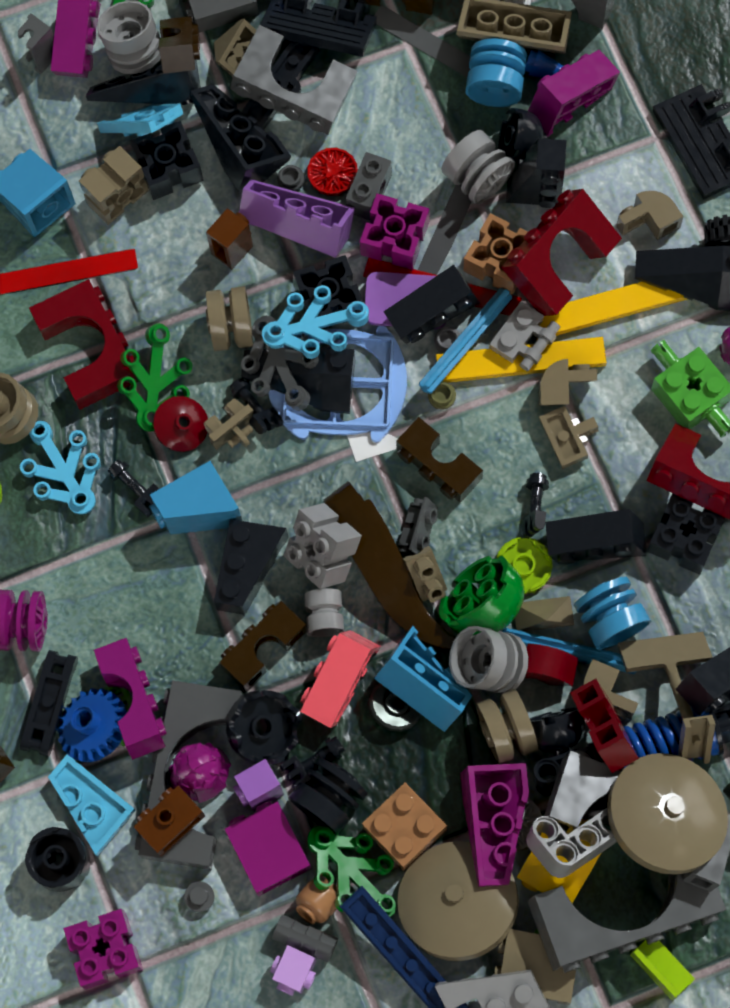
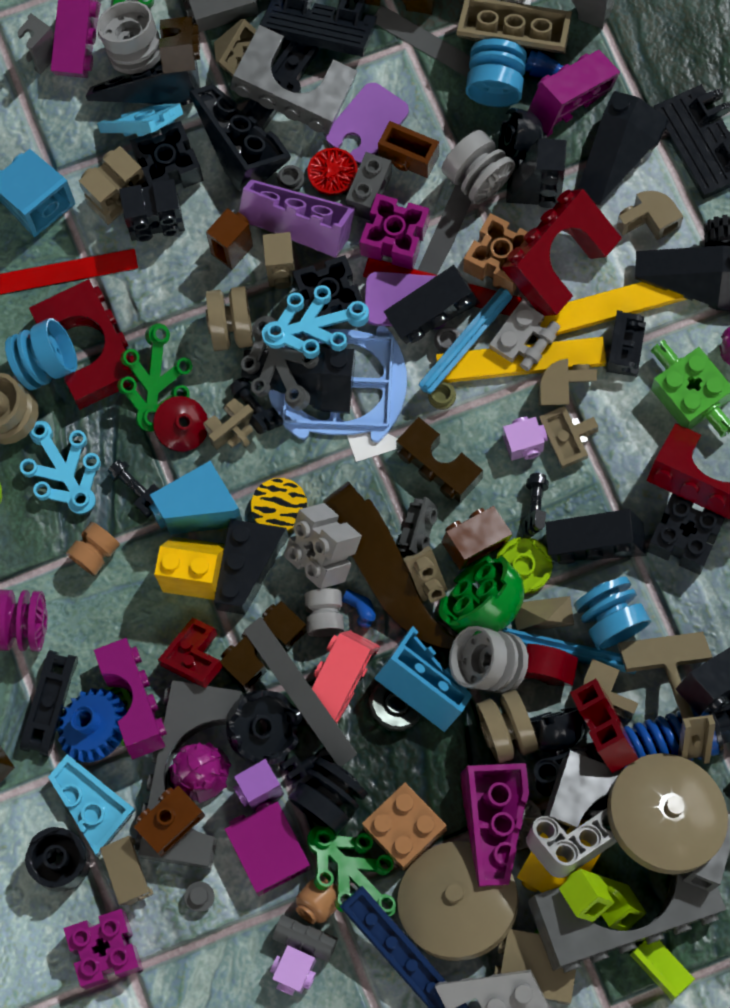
none -> dark azure wheel [5,318,77,391]
none -> medium nougat wheel [66,522,120,576]
none -> dark tan hinge [100,836,154,905]
none -> black brick [119,178,185,242]
none -> yellow slope [154,536,225,600]
none -> dark red plate [158,617,223,688]
none -> dark grey sticker [244,617,357,767]
none -> yellow tile [251,478,308,533]
none -> dark tan brick [262,232,296,289]
none -> medium lavender piece [326,82,409,165]
none -> blue arm [342,589,376,628]
none -> reddish brown brick [378,121,439,178]
none -> reddish brown brick [441,506,512,570]
none -> lavender brick [502,417,548,461]
none -> lime arch [559,869,646,931]
none -> black wedge [578,91,669,206]
none -> black hinge [607,310,646,377]

